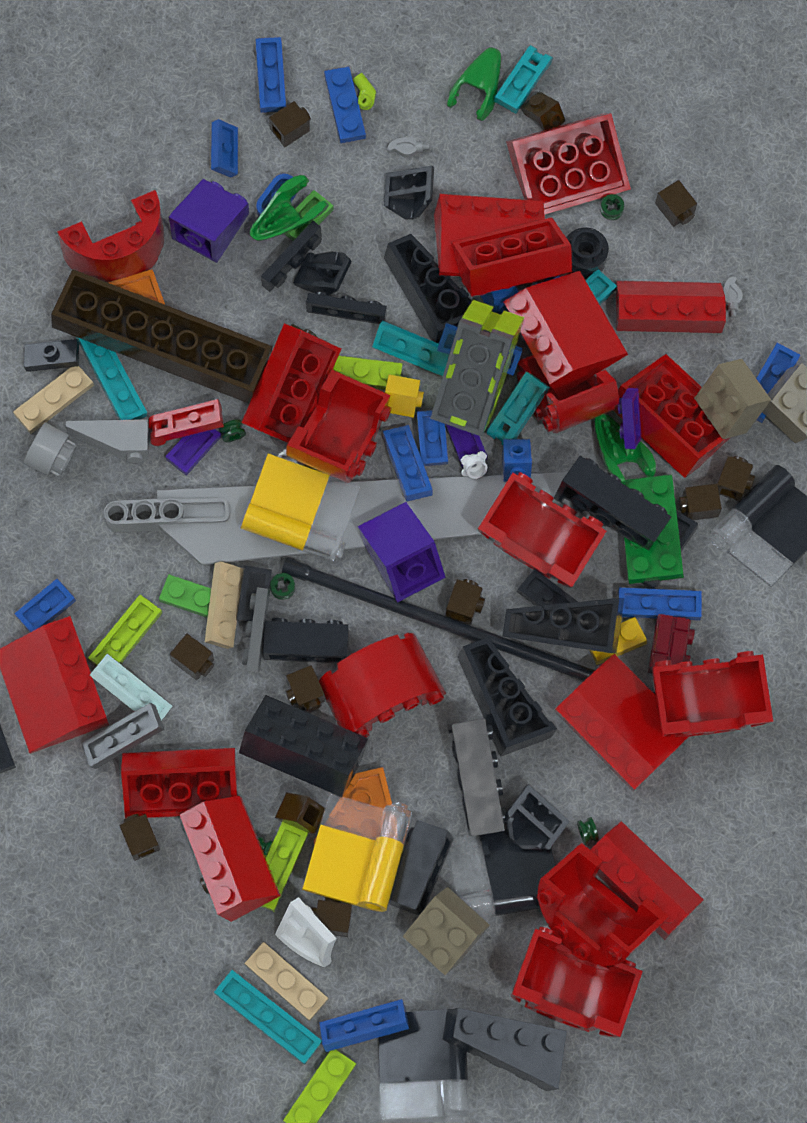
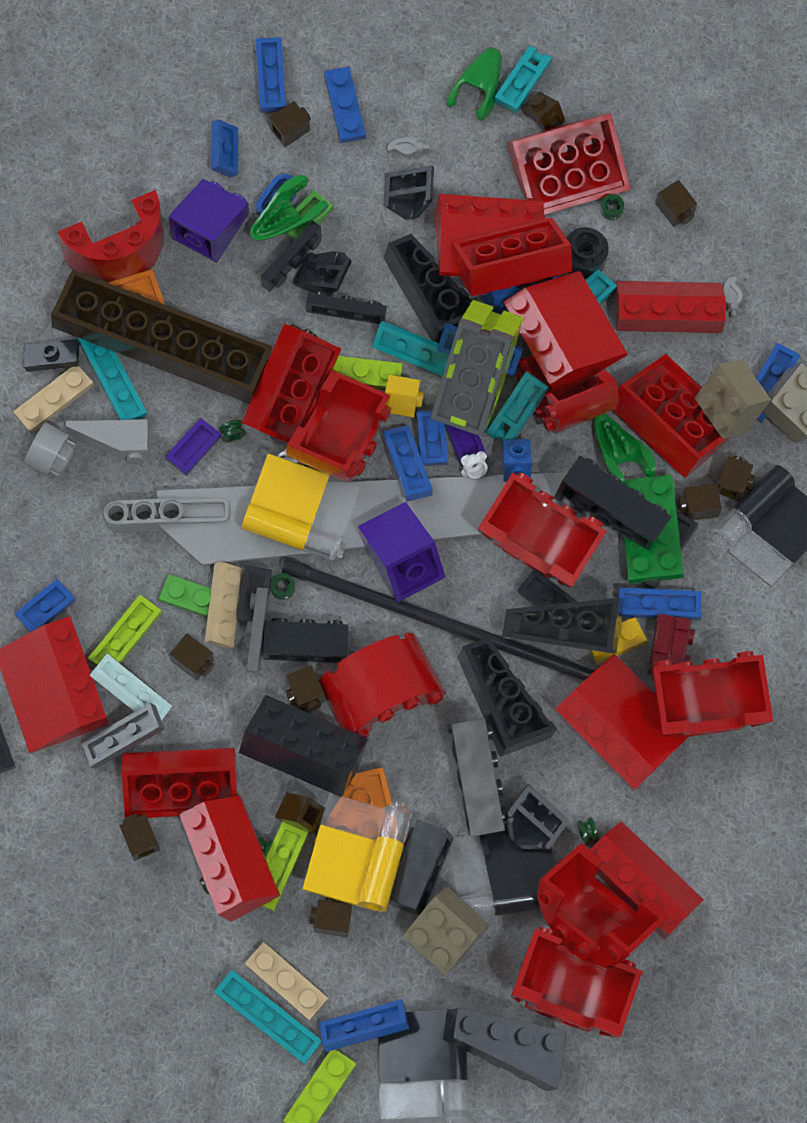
red plate [148,399,224,446] -> none
white plate [275,897,337,967] -> none
lime arm [353,73,376,110] -> none
dark brown brick [445,579,486,625] -> none
dark purple plate [618,388,642,449] -> none

